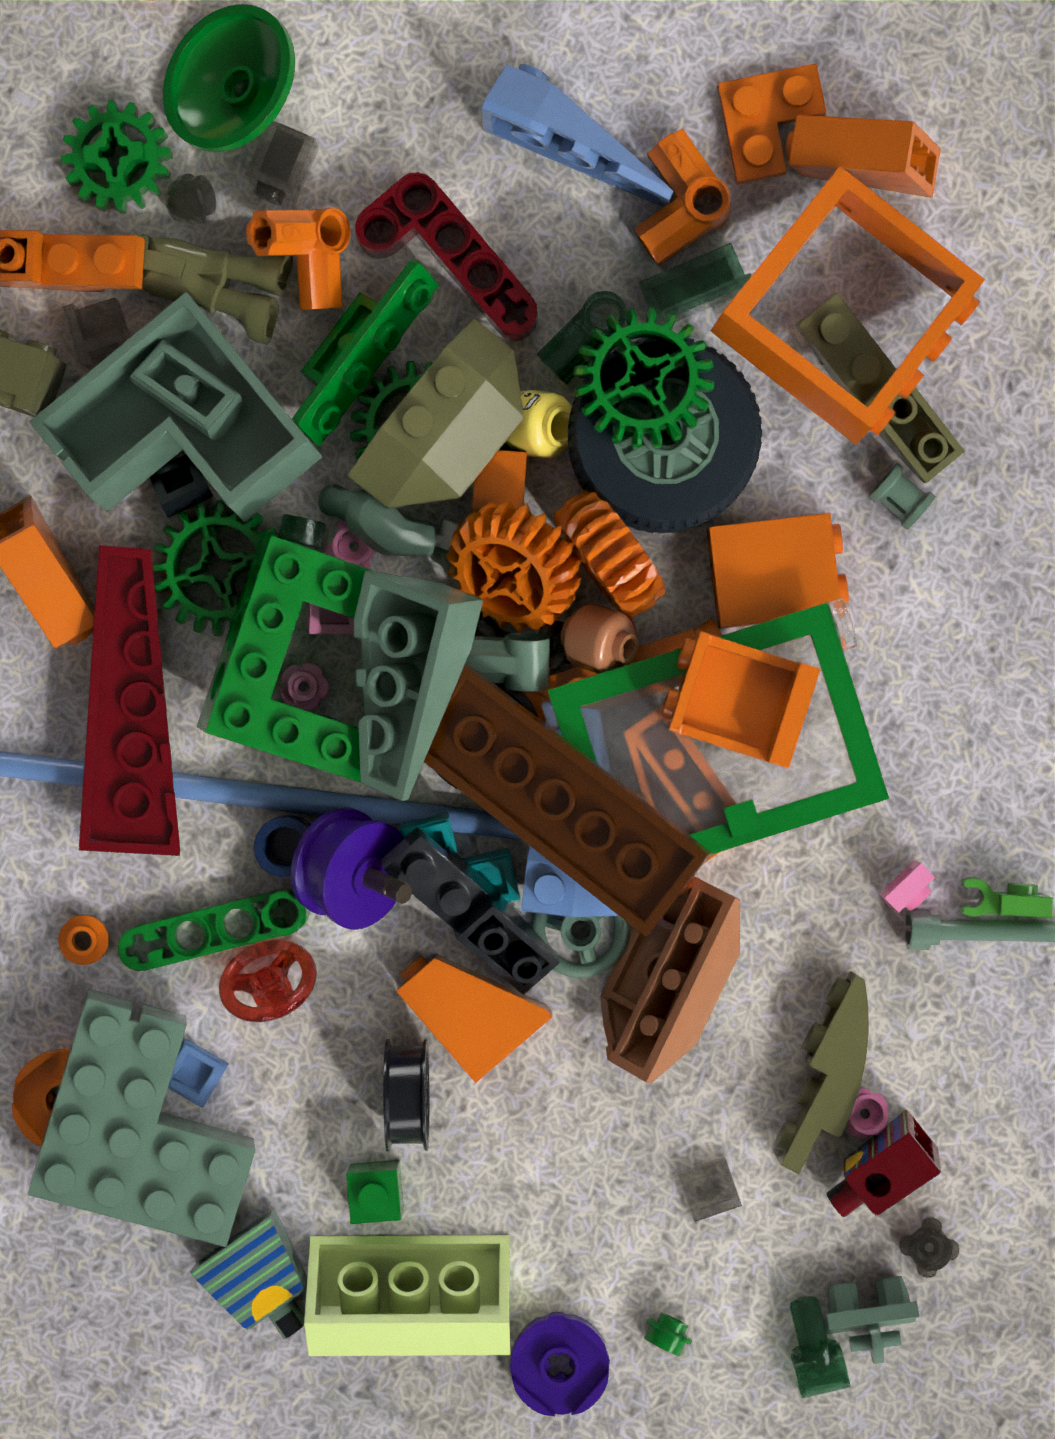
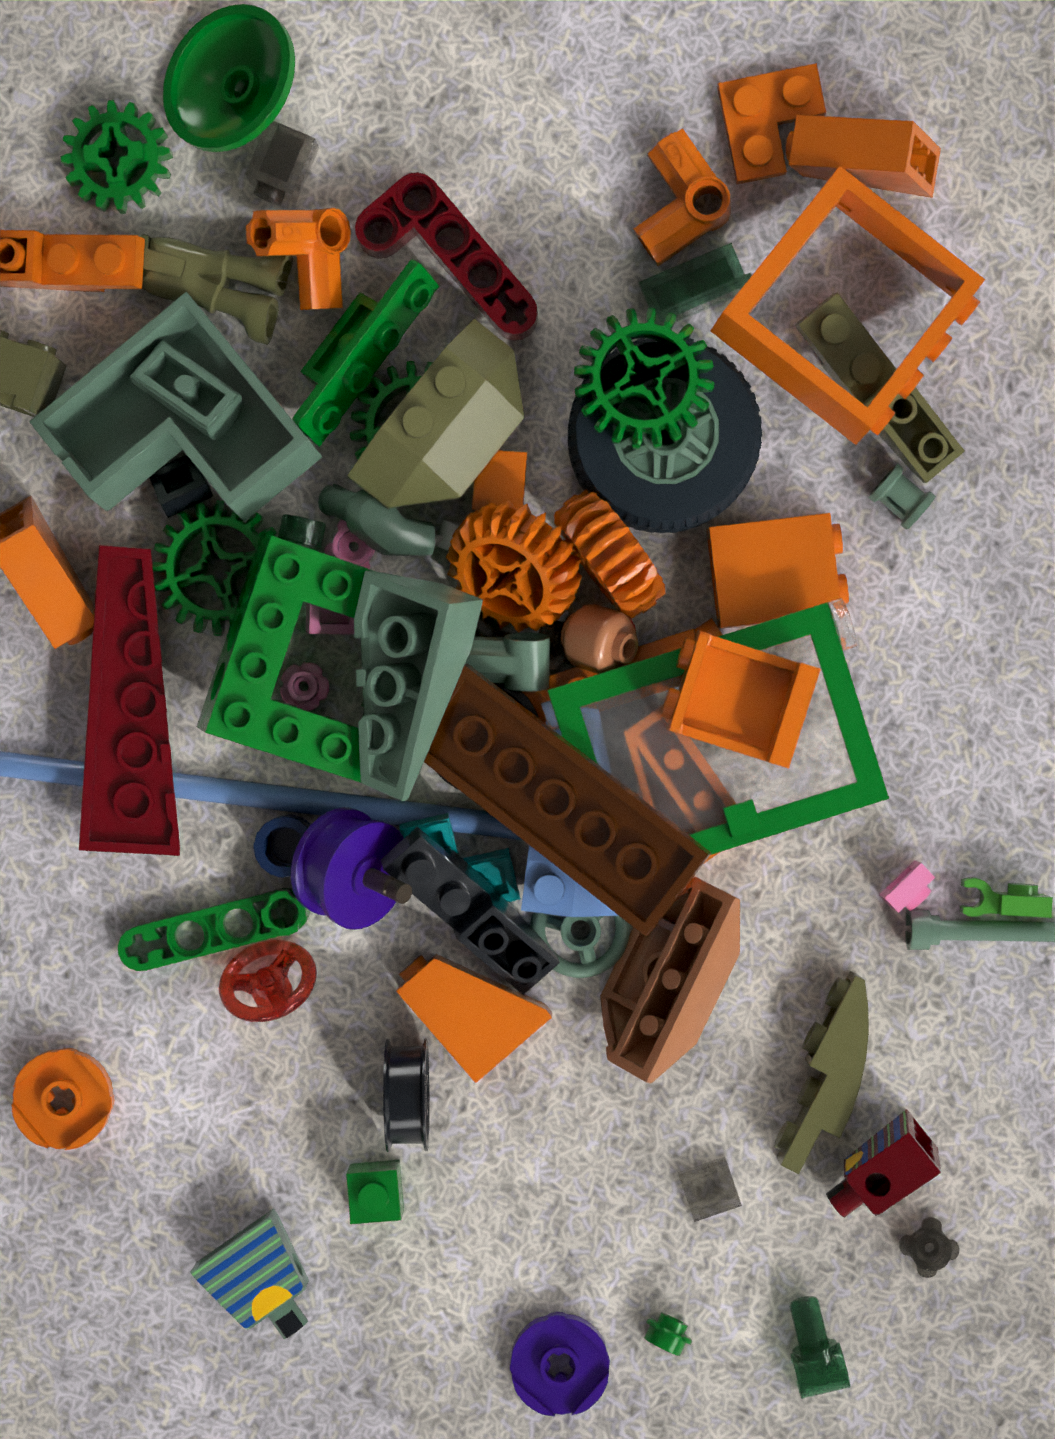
sand green piece [28,989,256,1247] -> none
orange plate [58,915,110,965] -> none
clear smoke panel [63,298,131,370] -> none
clear smoke plate [165,173,216,225] -> none
medium blue tile [168,1039,229,1108] -> none
yellowish green slope [304,1235,510,1356] -> none
medium blue wedge [481,64,673,207] -> none
light yellow head [506,390,572,458] -> none
clear green piece [536,291,627,386] -> none
sand green hips [824,1276,920,1364] -> none
bright pink plate [847,1088,889,1139] -> none

